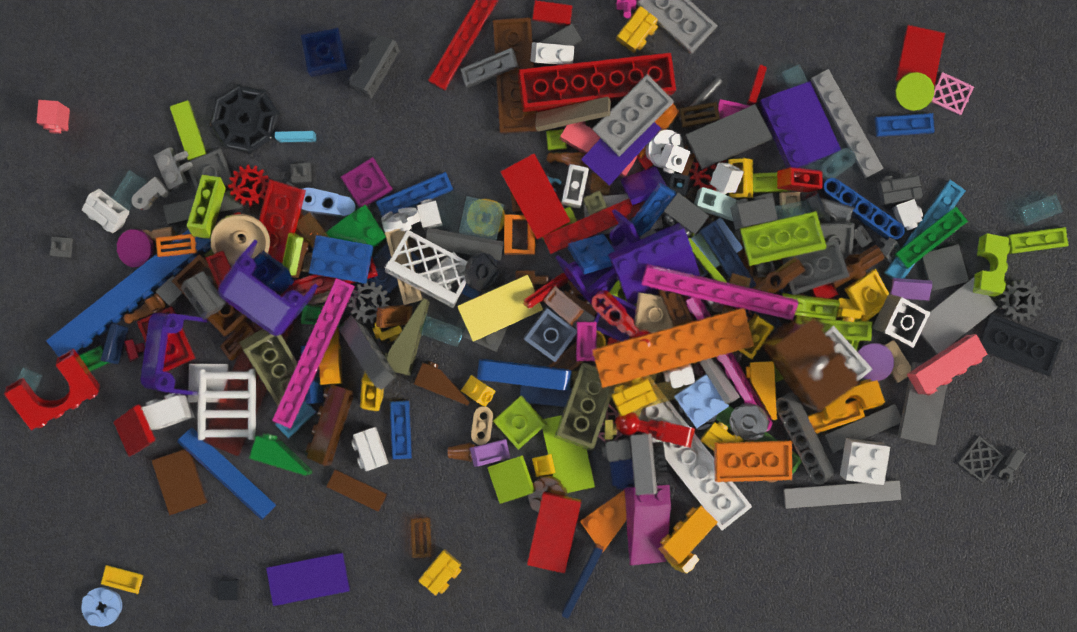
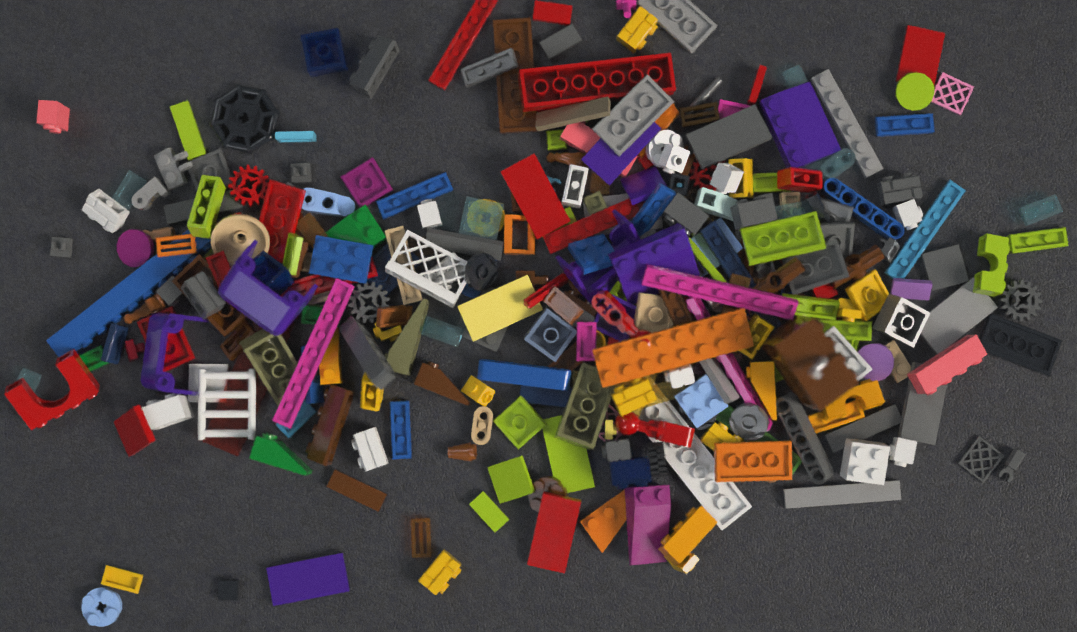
reddish brown tile [152,449,208,515] -> none
blue tile [177,427,276,520] -> none
white plate [381,207,421,232] -> none
medium lavender tile [470,439,510,467] -> none
white brick [531,42,574,65] -> none
yellow tile [532,454,556,477] -> none
dark blue tile [561,544,603,619] -> none
light grey tile [631,434,657,495] -> none
dark grey tile [853,225,873,249] -> none
green plate [895,207,968,269] -> none
none -> lime tile [469,491,509,532]
none -> white brick [889,437,917,467]

